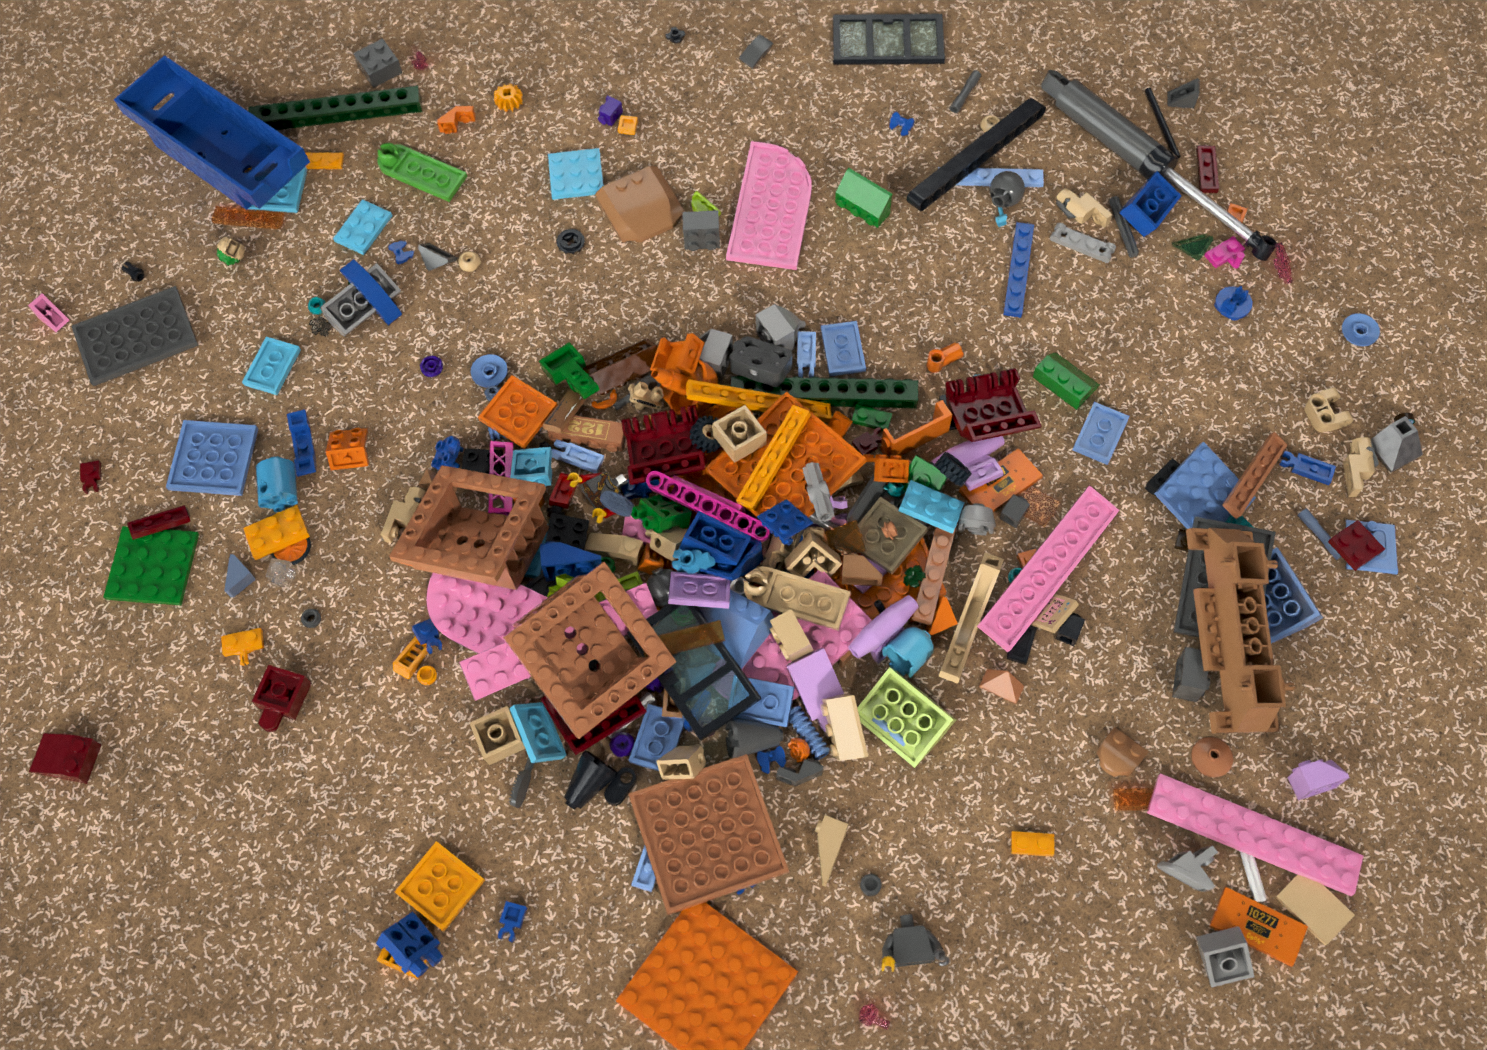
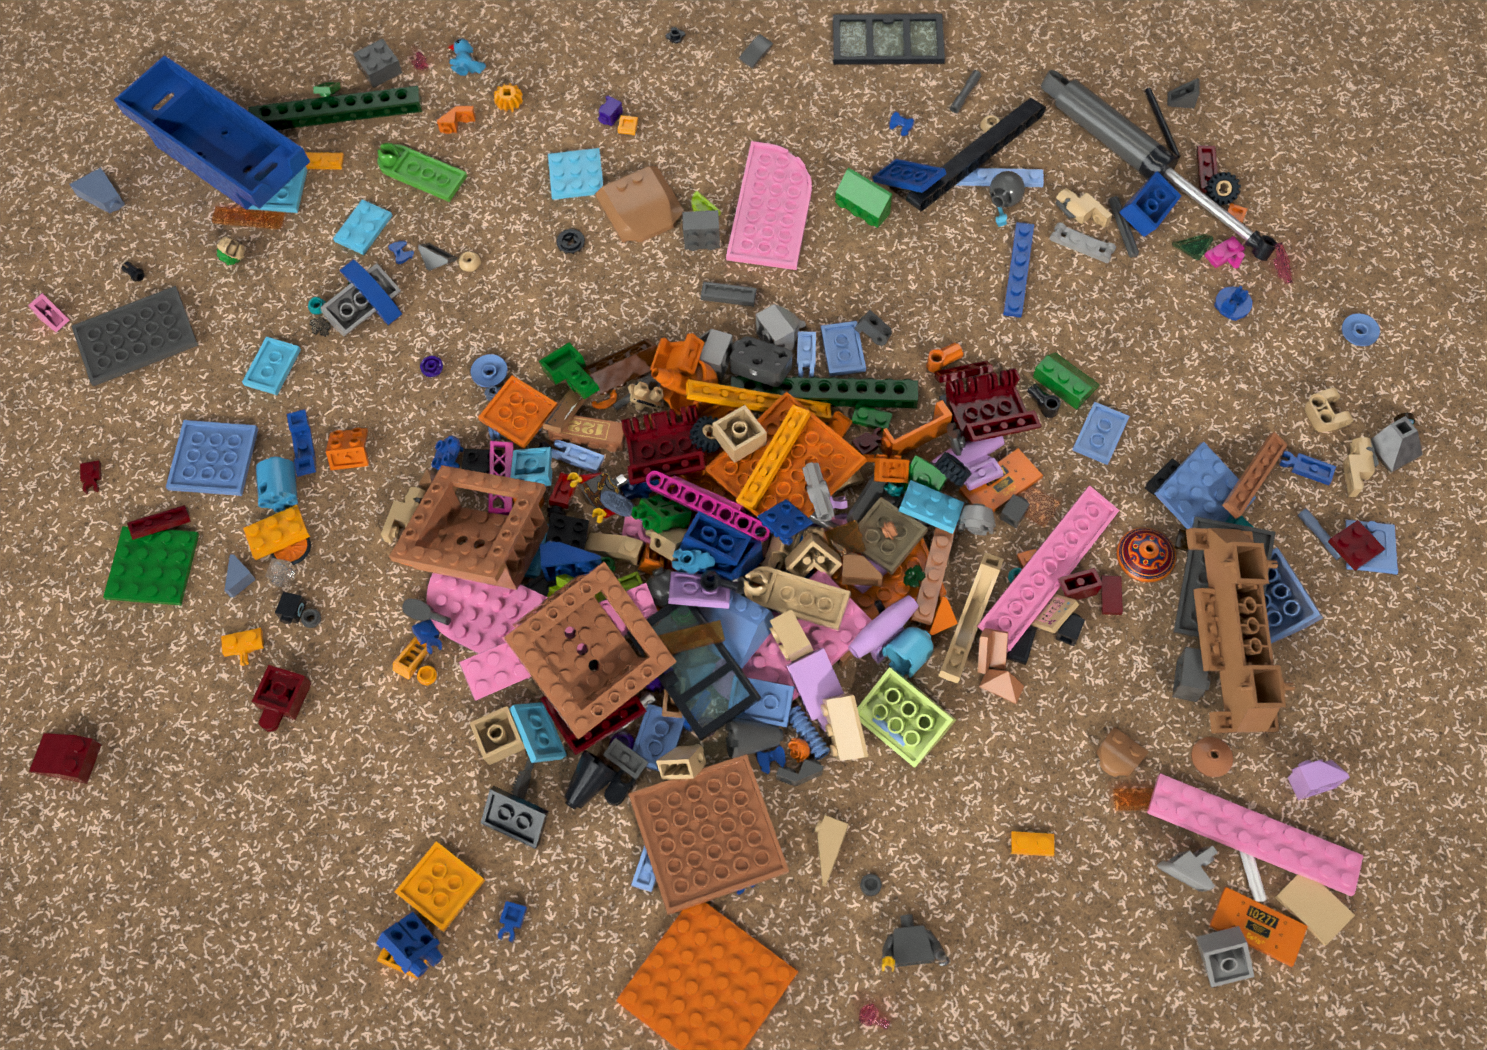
none -> sand blue slope [69,168,125,213]
none -> black brick [275,591,307,625]
none -> green plate [313,82,341,97]
none -> dark grey piece [402,598,451,625]
none -> dark azure animal [448,38,486,76]
none -> plate [481,786,549,849]
none -> dark grey plate [603,738,649,779]
none -> dark grey plate [700,282,757,307]
none -> black bar [700,568,739,591]
none -> dark grey leg [854,310,892,346]
none -> blue tile [872,159,946,193]
none -> dark red tile [934,360,993,383]
none -> dark grey slope [947,422,966,456]
none -> panel [977,628,1009,674]
none -> black pin [1027,383,1061,418]
none -> dark red slope [1058,568,1103,600]
none -> dark red tile [1100,575,1123,615]
none -> dish [1117,528,1176,582]
none -> black bush [1205,172,1241,206]

